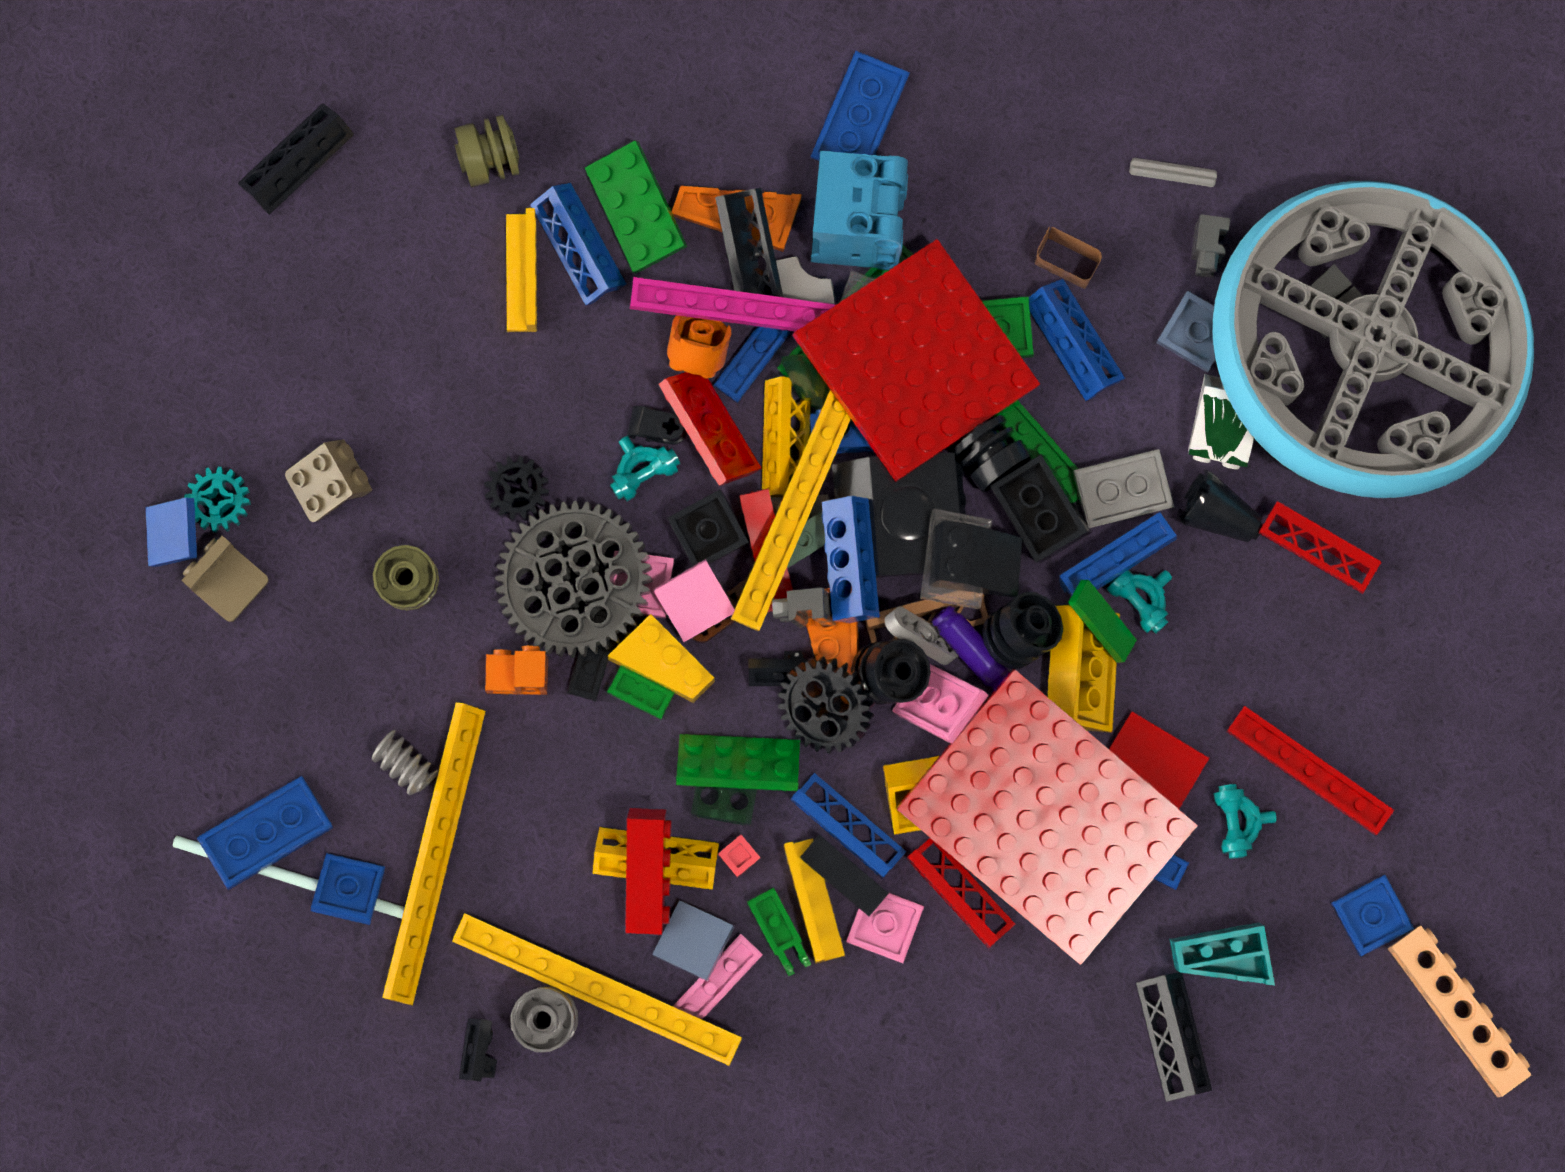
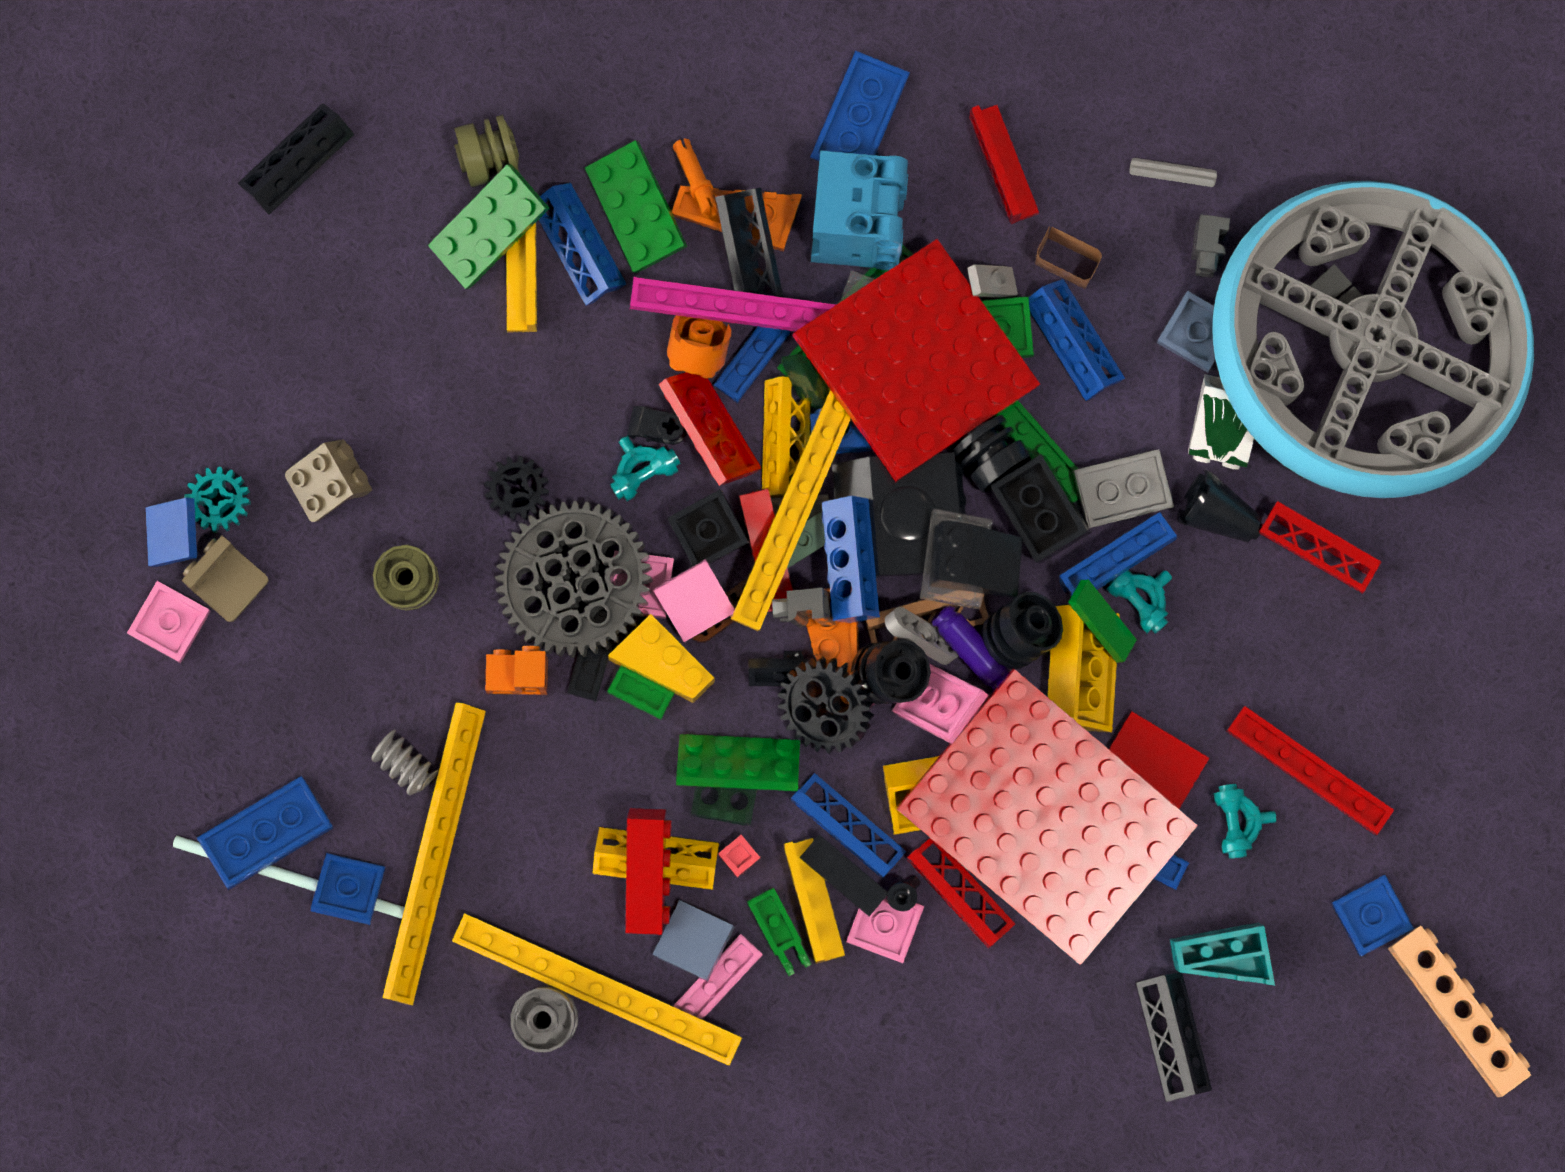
black hinge [459,1018,497,1082] -> none
light grey tile [776,256,836,305] -> none
none -> bright pink plate [127,581,211,663]
none -> plate [428,164,550,289]
none -> orange pin [673,138,718,218]
none -> black plate [887,876,921,912]
none -> light grey plate [967,264,1018,298]
none -> red fence [969,105,1039,224]

